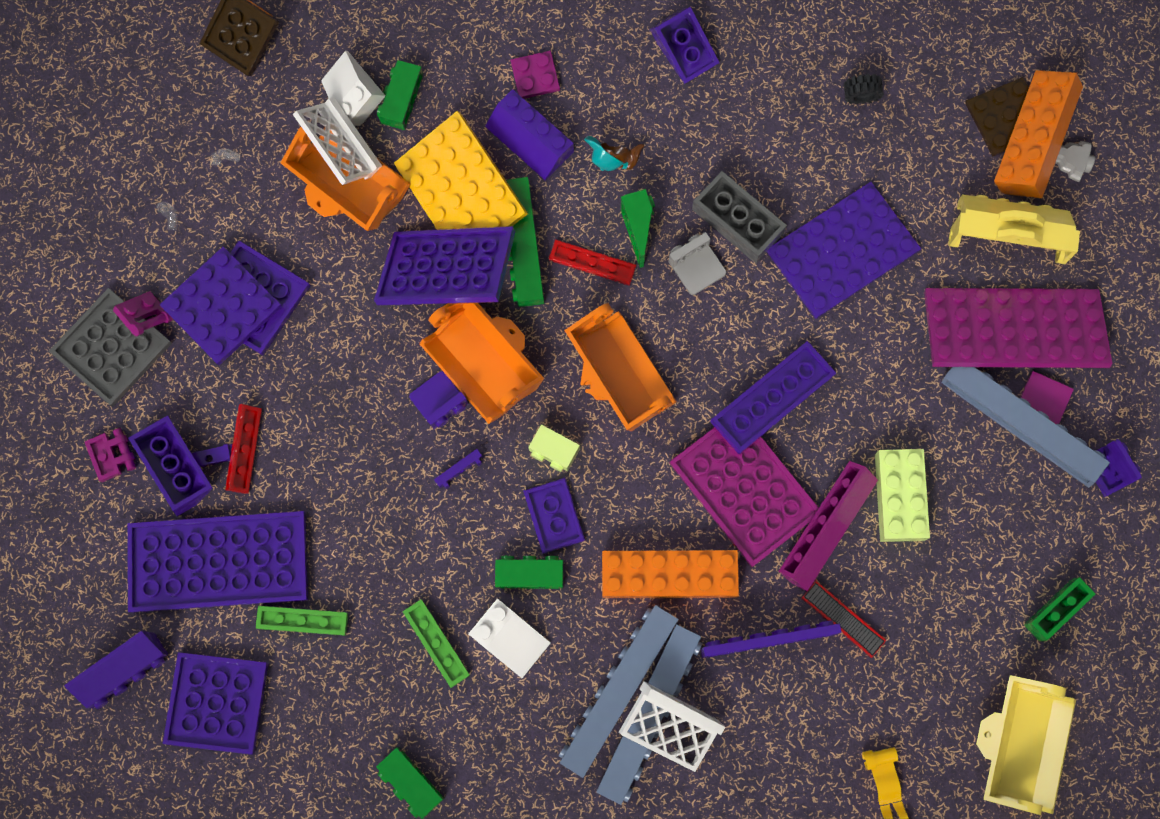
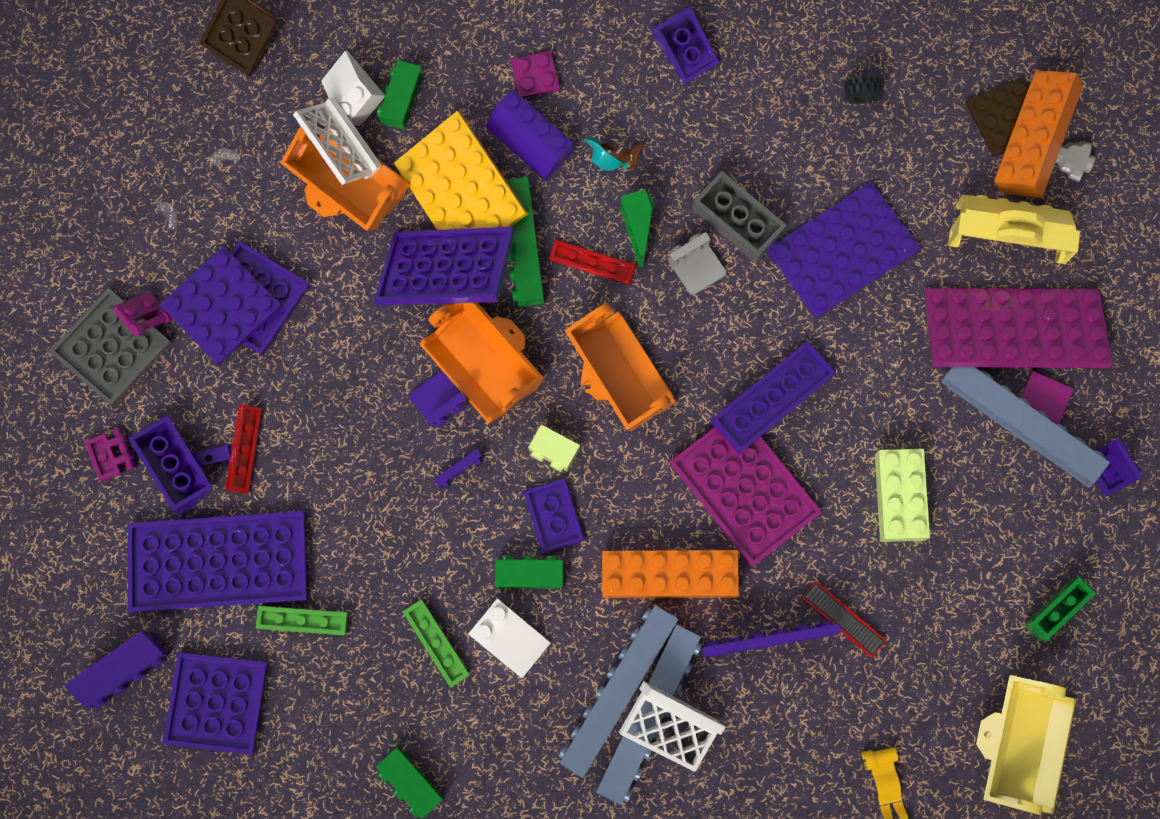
magenta brick [778,461,878,591] -> none

